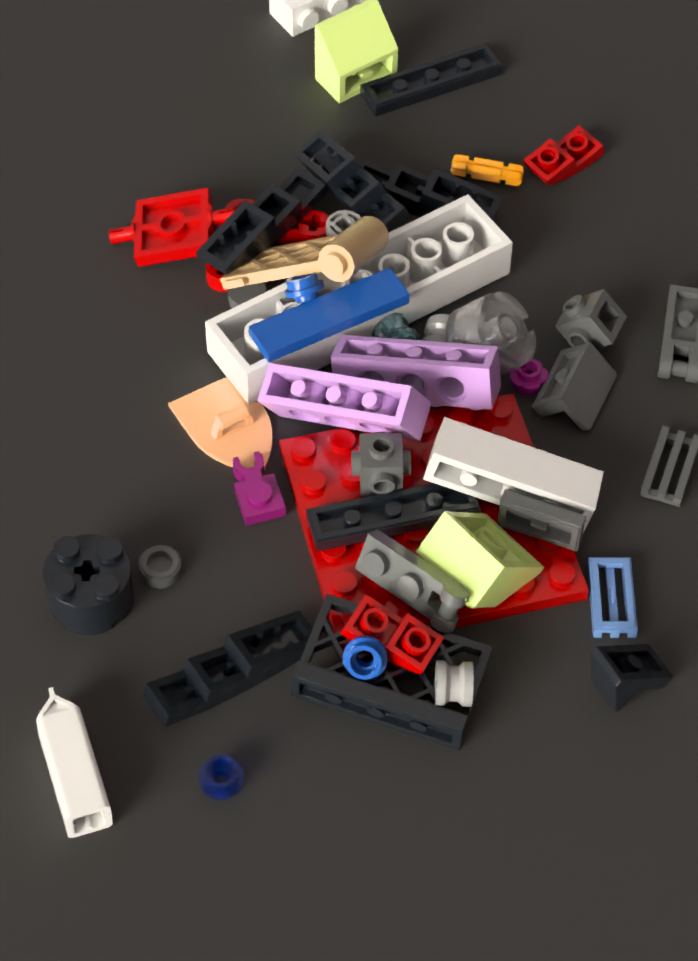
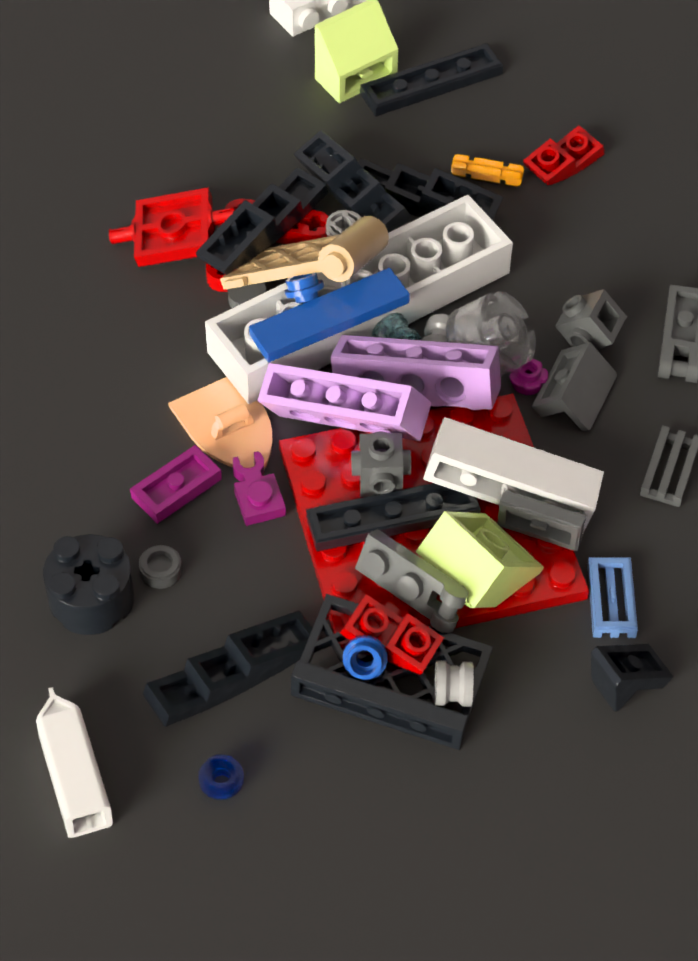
none -> magenta plate [130,445,222,524]

